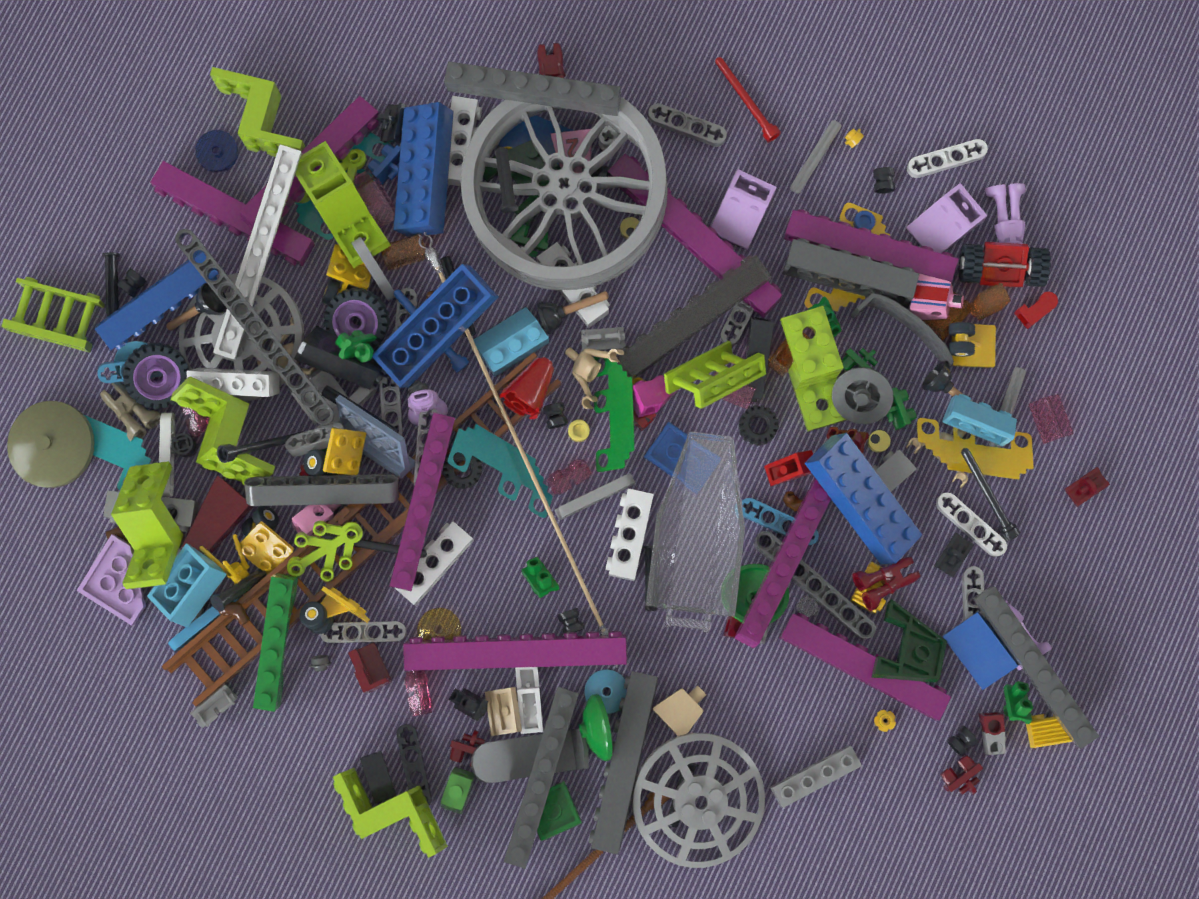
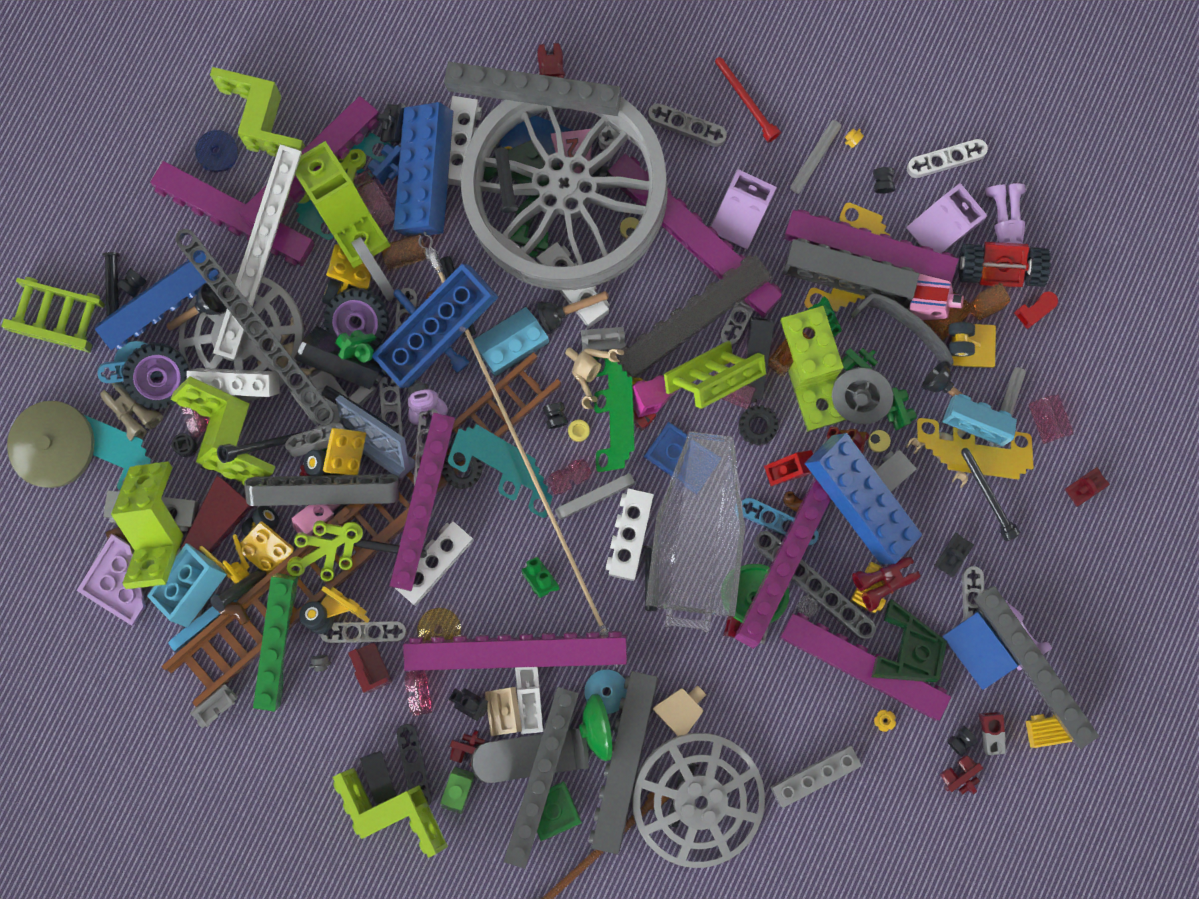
white beam [159,413,175,497] -> none
red cone [500,357,554,419] -> none
black wheel [557,608,585,633] -> none
blue tile [853,211,876,230] -> none
white beam [936,493,1007,557] -> none
green hips [1003,681,1033,724] -> none

